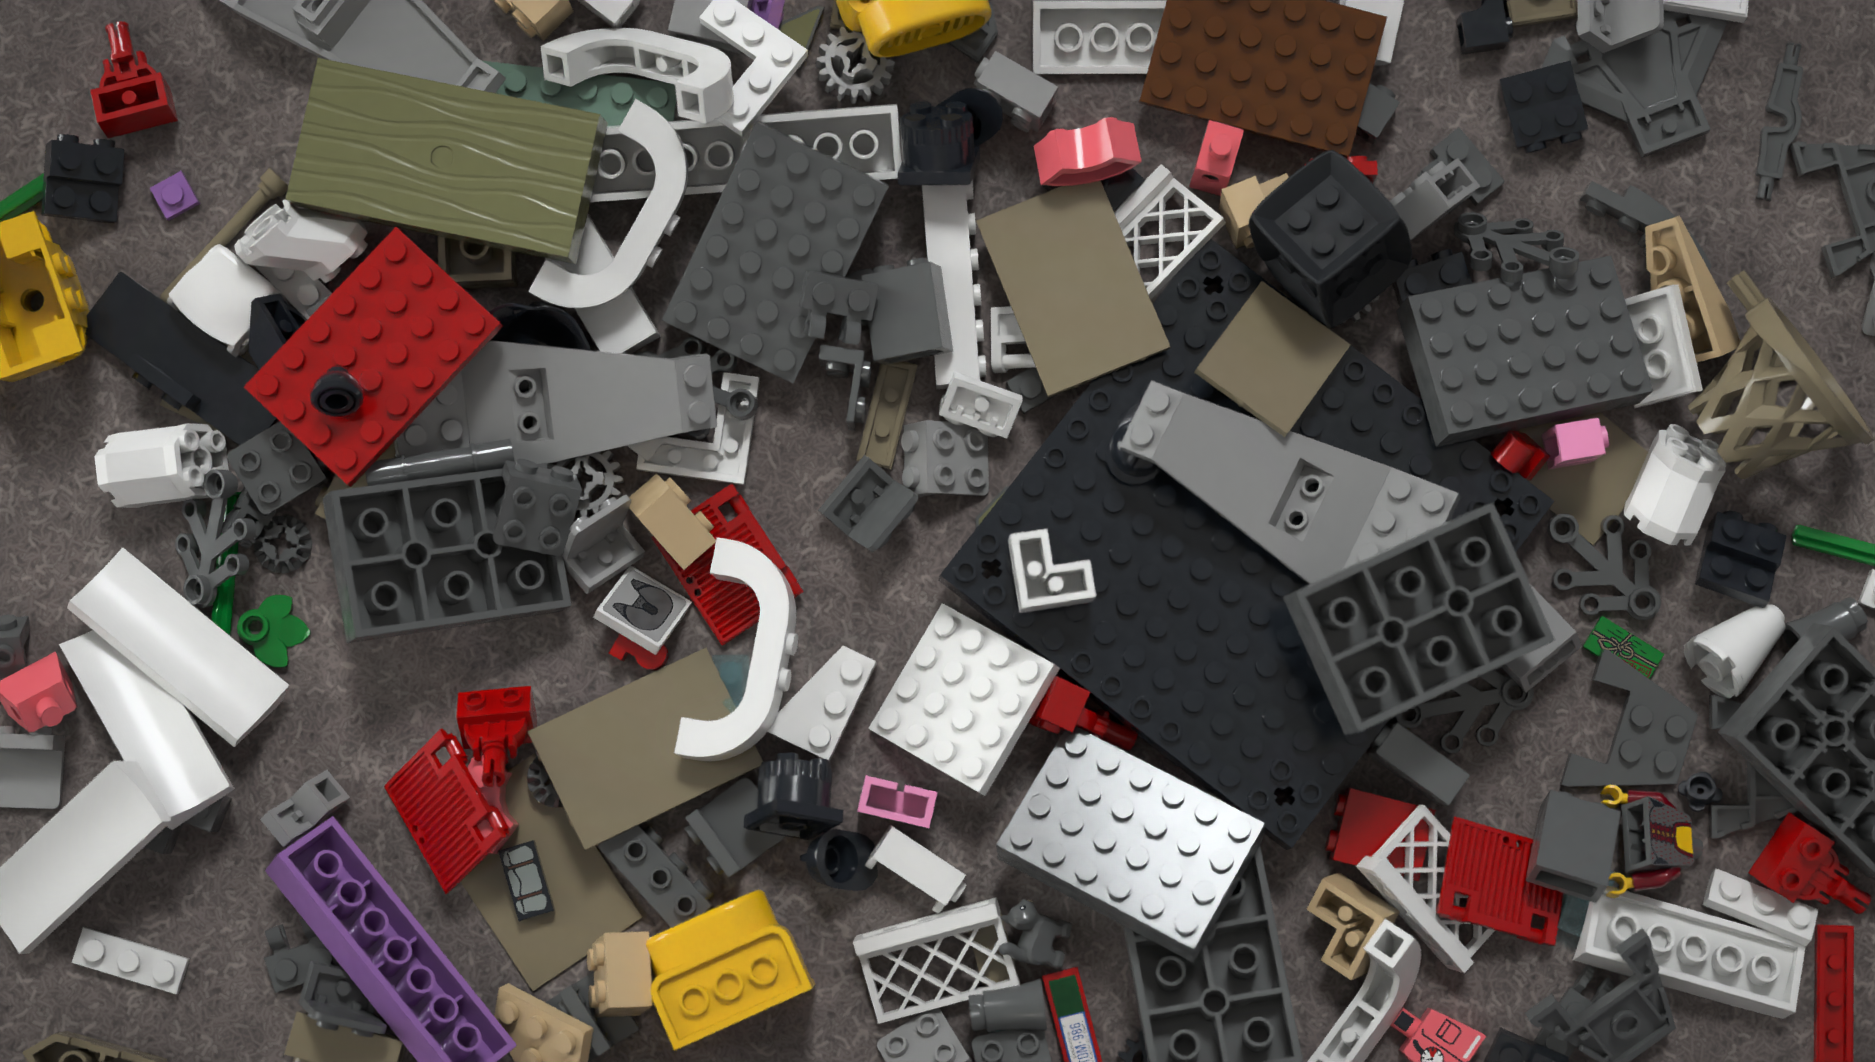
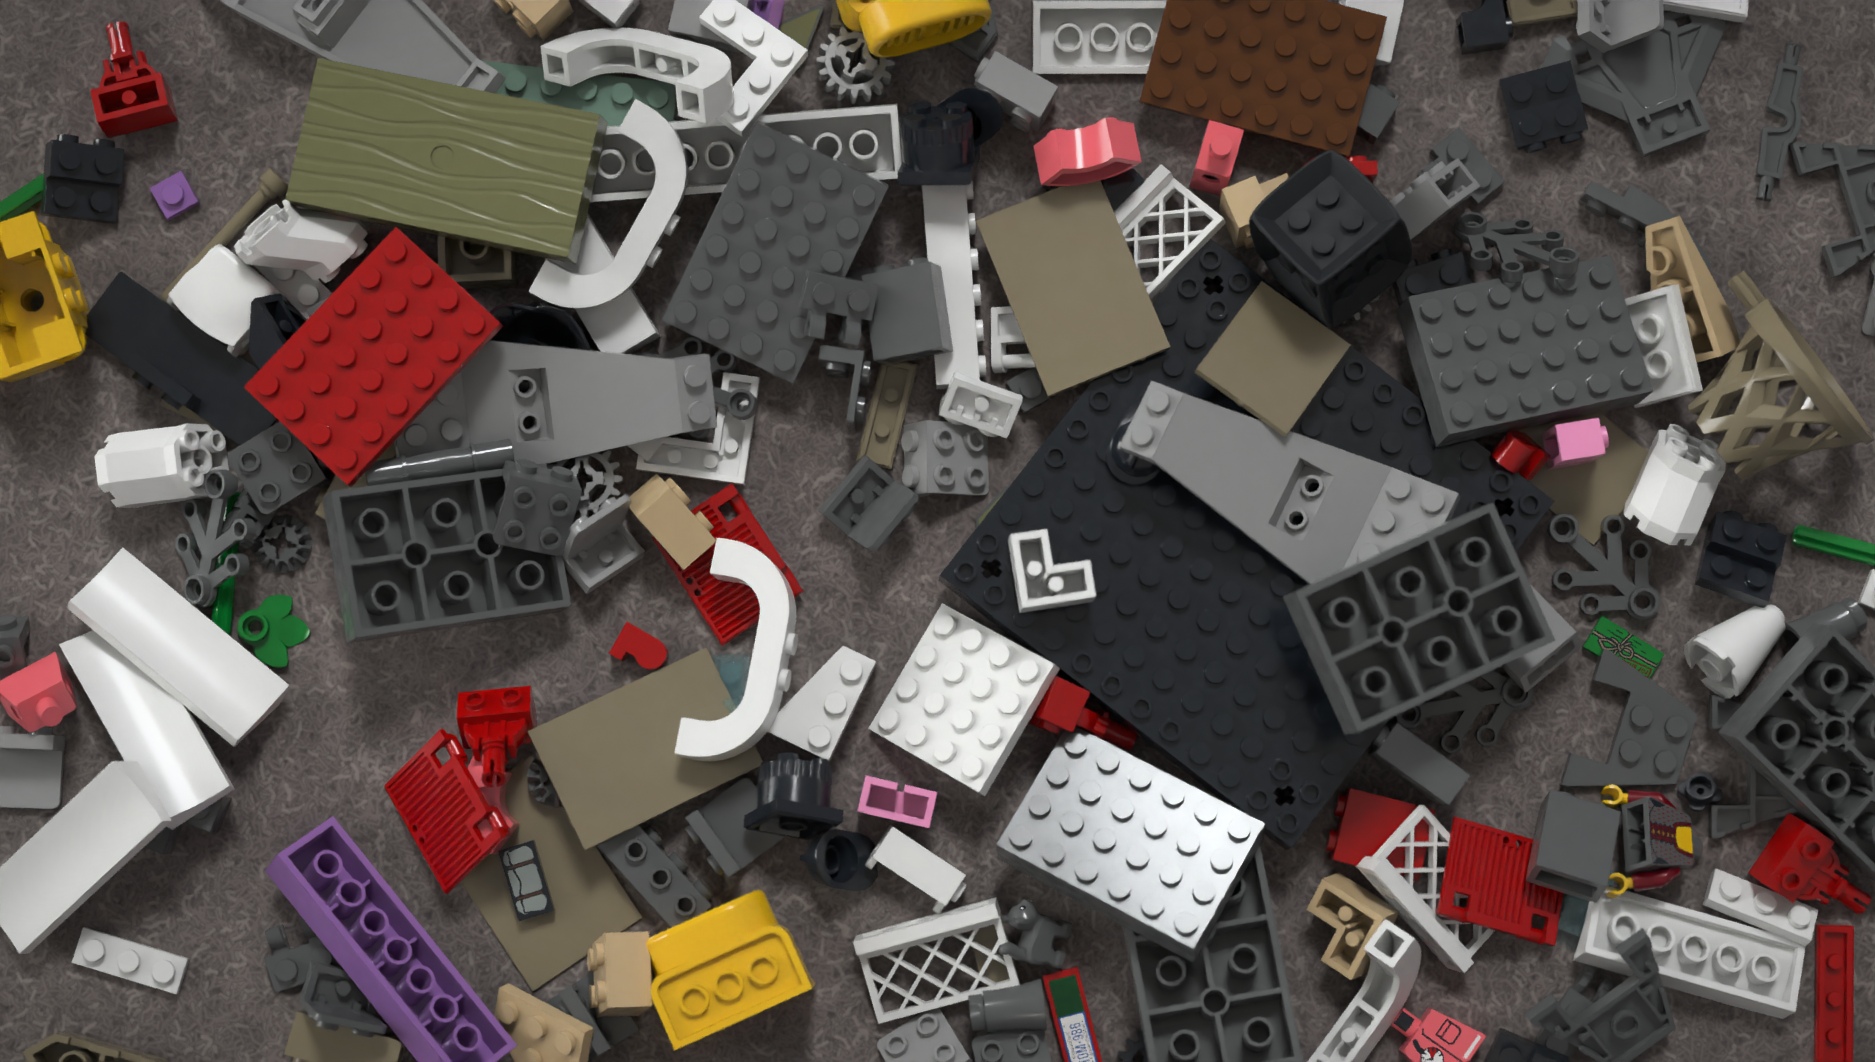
light grey brick [260,770,350,848] -> none
black brick [310,366,363,417] -> none
tile [593,566,692,655] -> none

